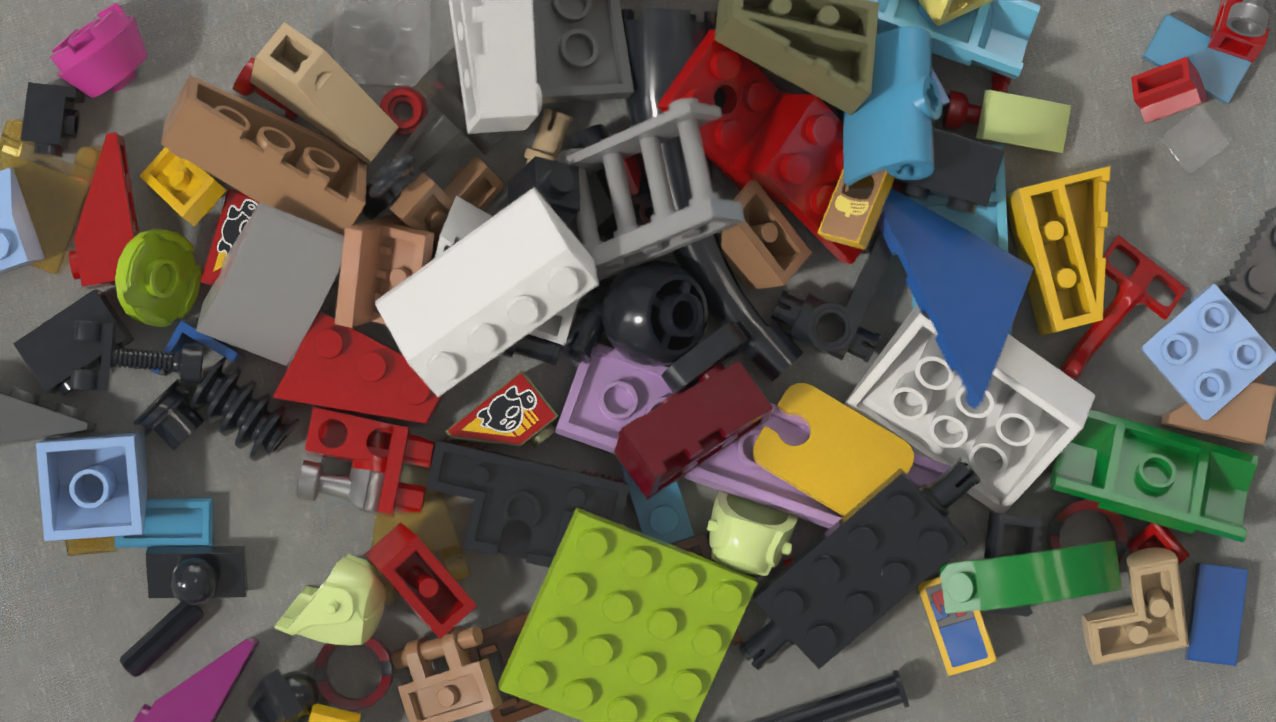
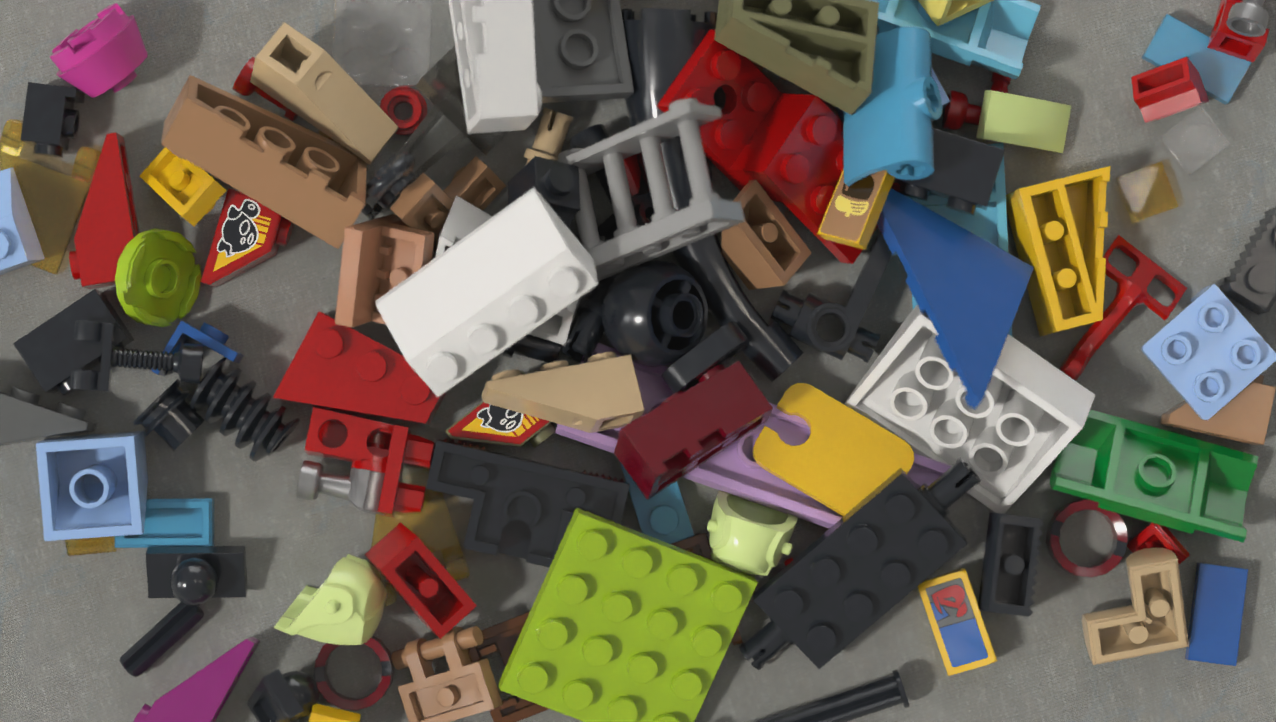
light grey slope [196,202,344,366] -> none
green arch [939,541,1122,614] -> none
none -> tan slope [482,352,645,433]
none -> clear yellow slope [1115,162,1179,224]

